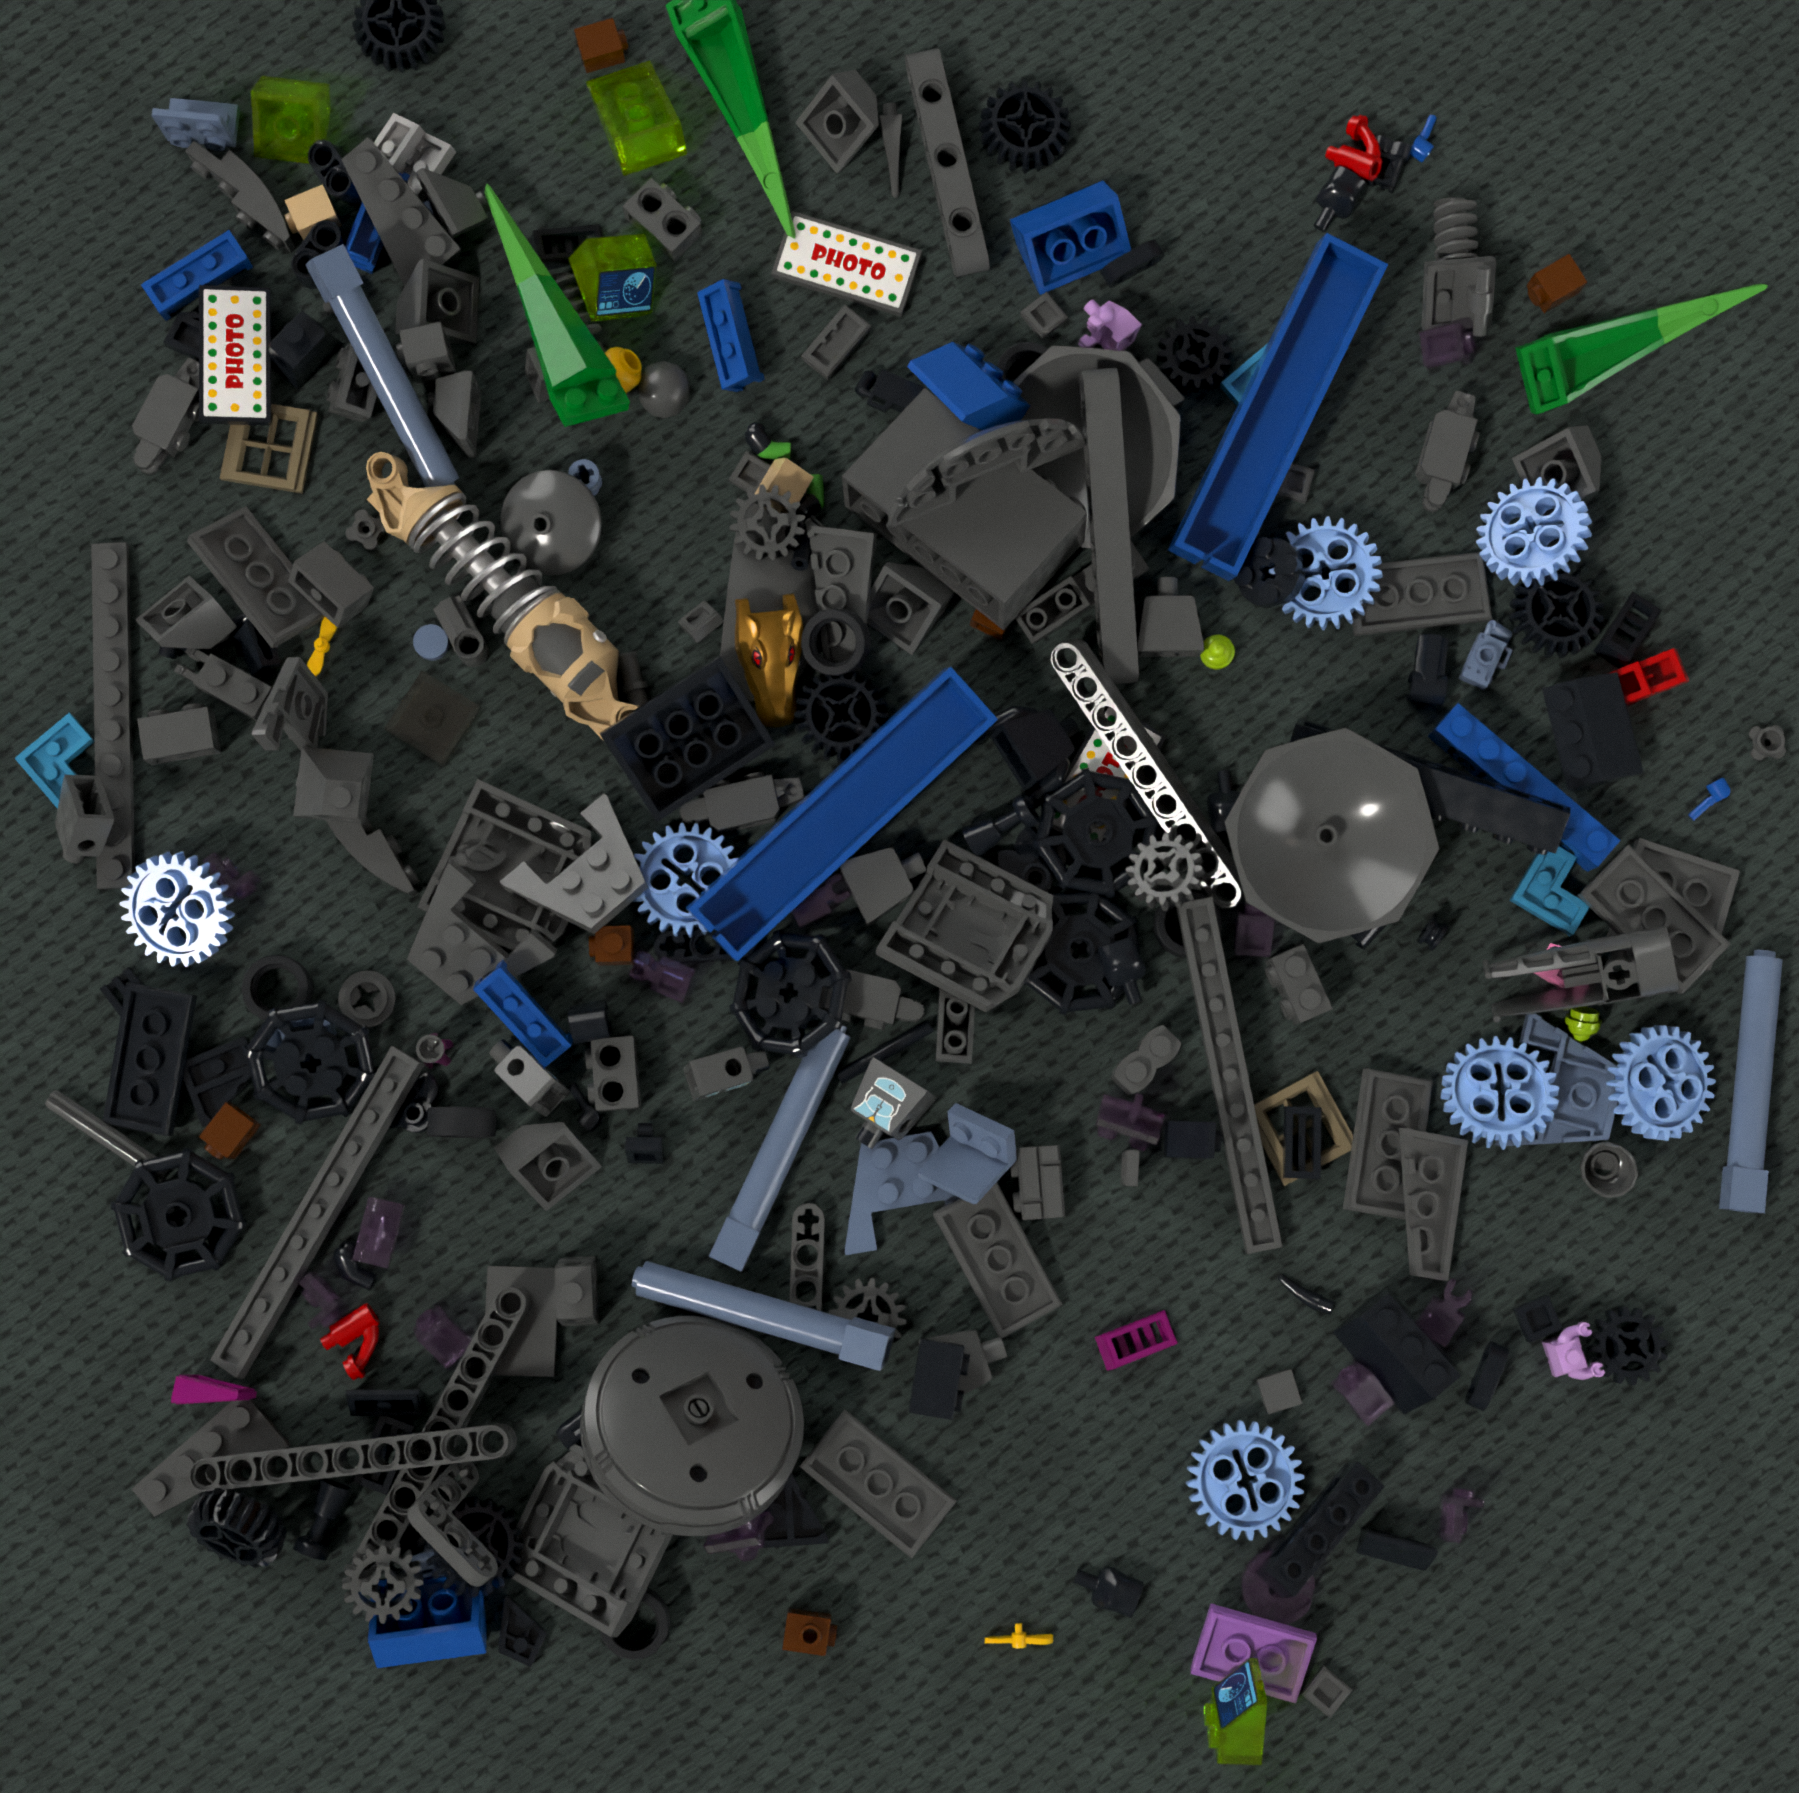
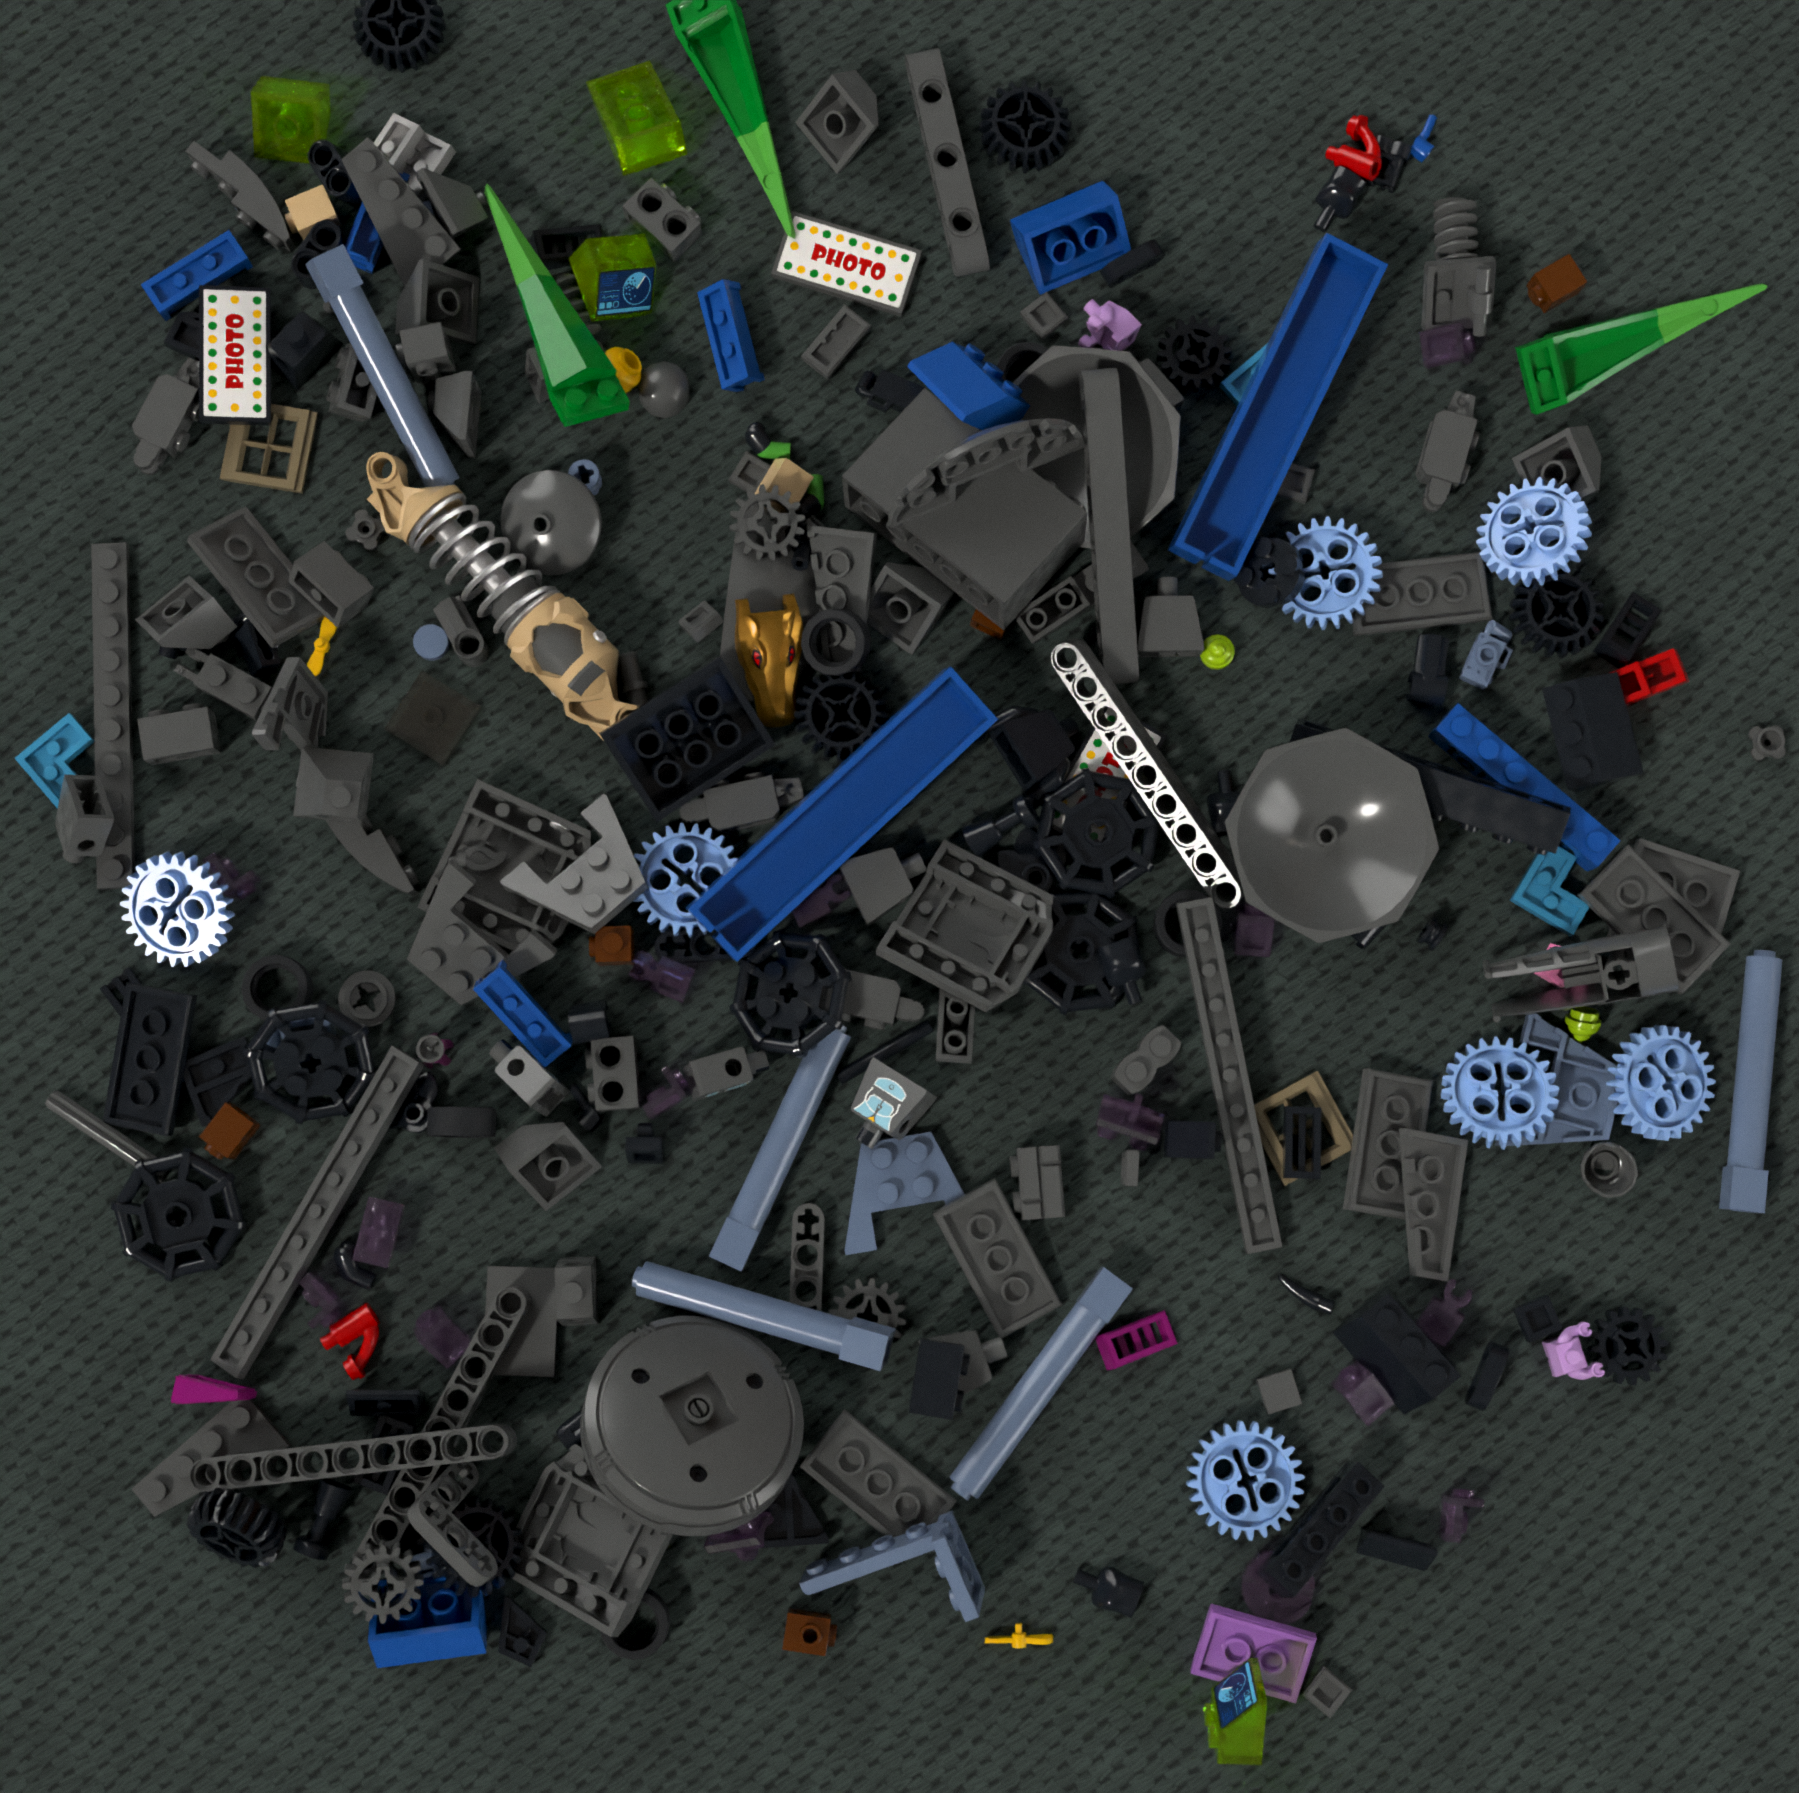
sand blue bracket [151,98,240,151] -> none
reddish brown brick [574,18,629,73] -> none
dark grey piece [879,103,903,198] -> none
sand blue bracket [918,1103,1017,1204] -> none
dark grey gear [1126,833,1205,911] -> none
dark grey brick [1265,944,1333,1026] -> none
blue hand [1688,778,1730,821] -> none
none -> clear purple bracket [642,1065,689,1120]
none -> sand blue bracket [799,1511,985,1622]
none -> sand blue brick [949,1266,1133,1500]

